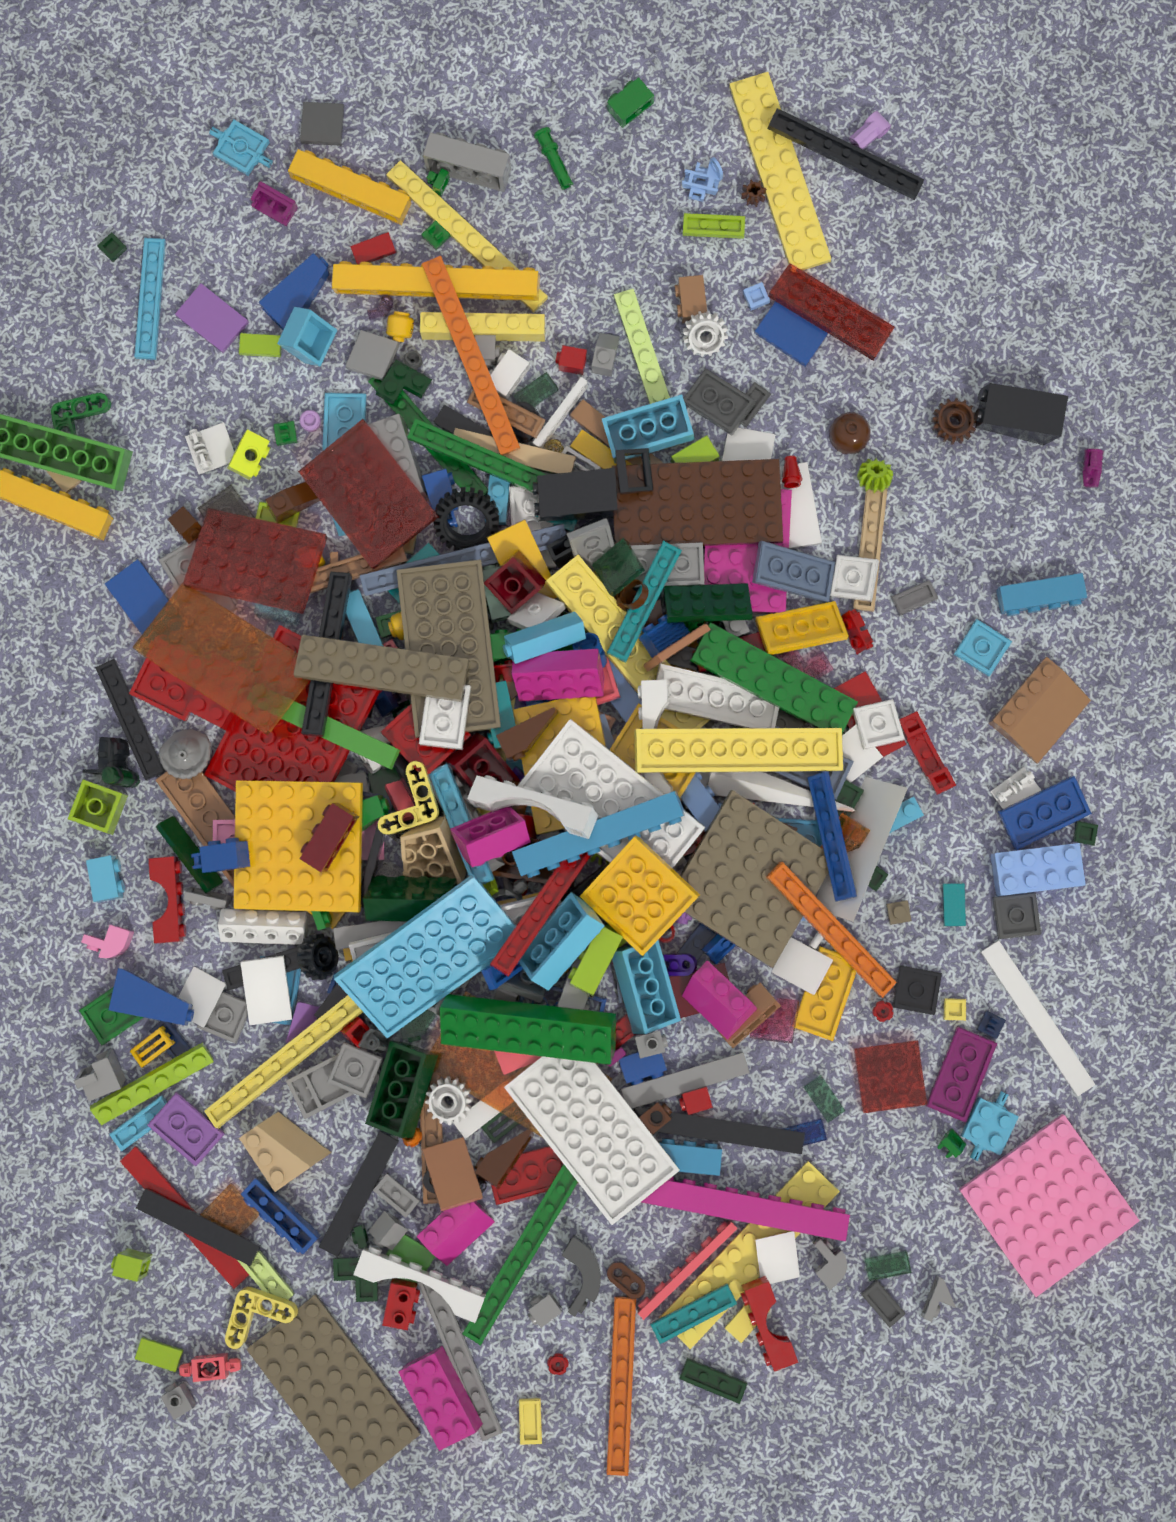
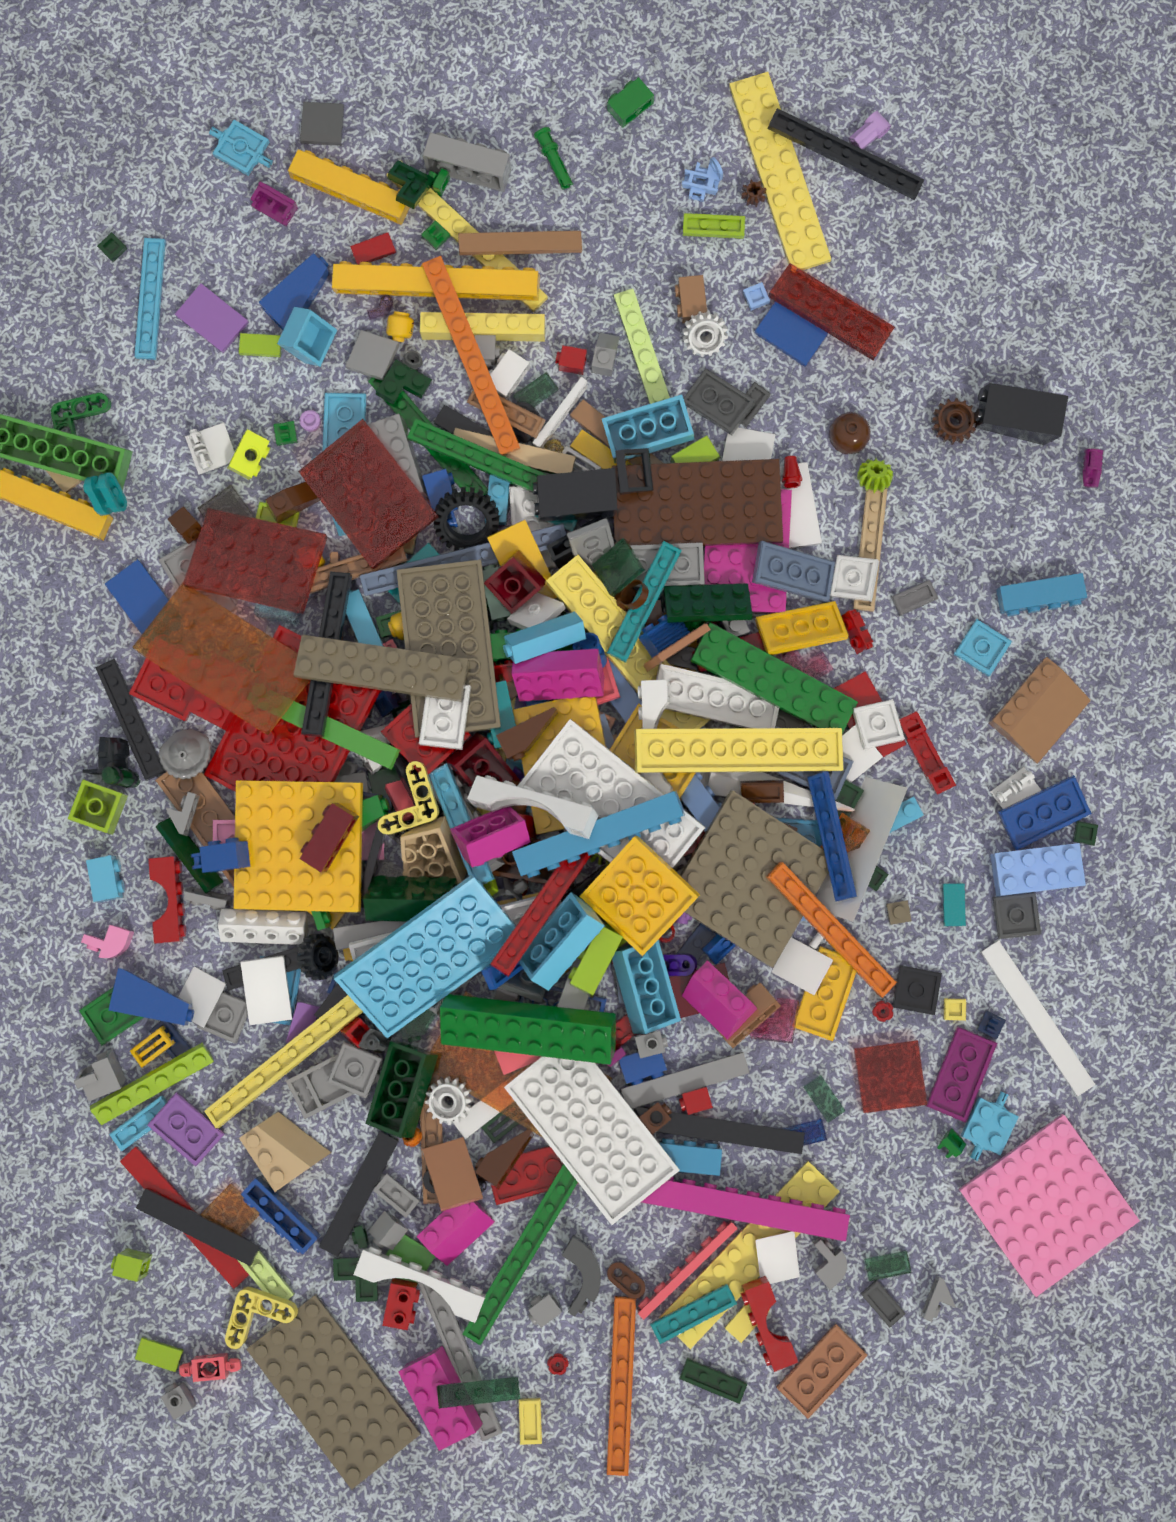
none -> teal brick [83,472,127,516]
none -> light grey slope [166,792,200,836]
none -> dark green plate [387,160,434,209]
none -> clear green tile [437,1377,520,1409]
none -> medium nougat tile [458,231,582,255]
none -> reddish brown tile [741,780,784,803]
none -> nougat tile [776,1323,867,1419]

